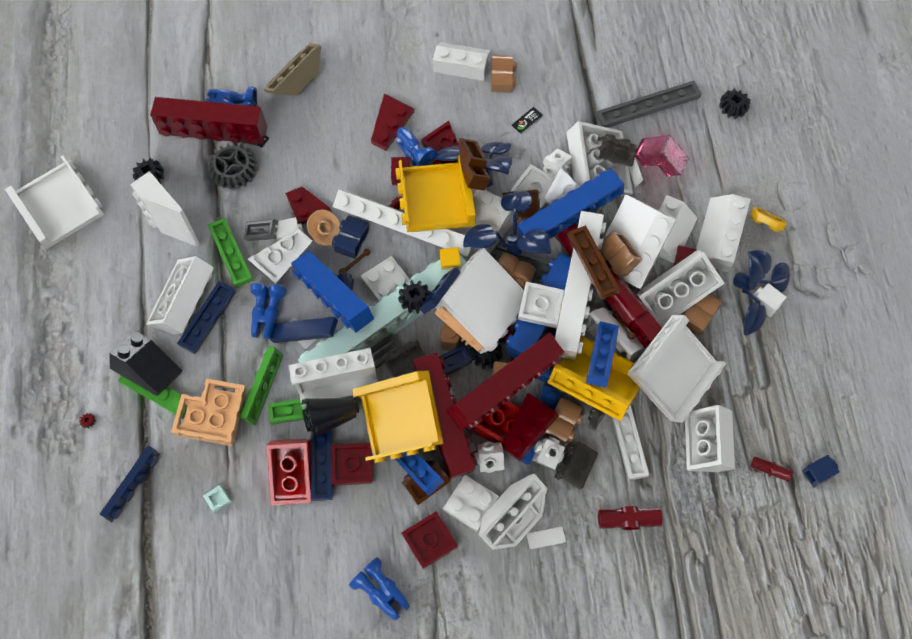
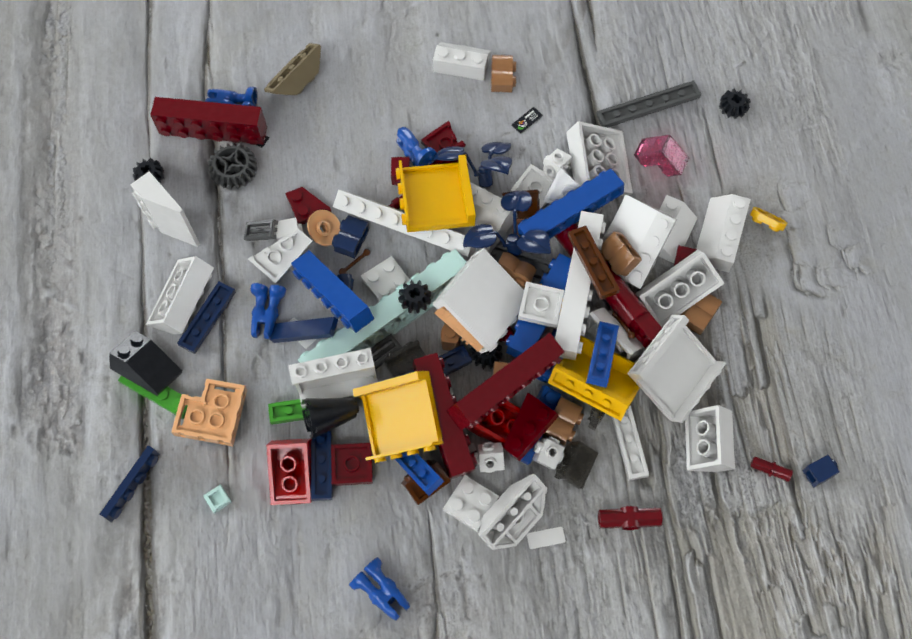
white panel [5,155,104,250] -> none
dark red piece [79,413,96,429] -> none
bright green plate [208,218,253,288] -> none
bright green plate [240,346,283,426] -> none
dark red wing [371,94,414,151] -> none
dark red plate [401,511,458,569] -> none
dark blue tile [419,267,461,314] -> none
yellow tile [439,247,461,269] -> none
reddish brown slope [459,138,491,191] -> none
clear smoke bracket [597,134,637,167] -> none
white sticker [627,153,643,188] -> none
dark blue plant [733,250,790,335] -> none
white brick [753,283,787,318] -> none

